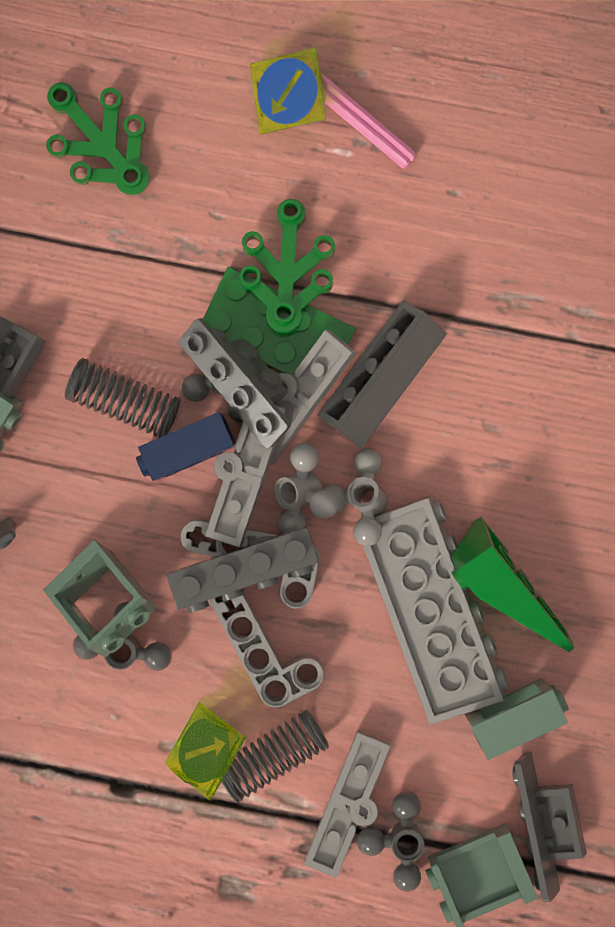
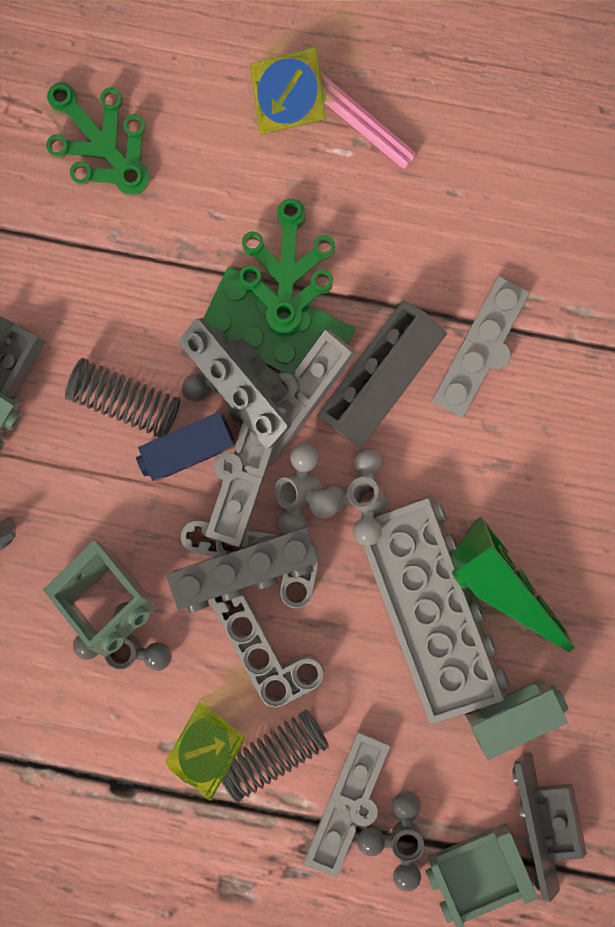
none -> light grey hinge [431,276,530,418]

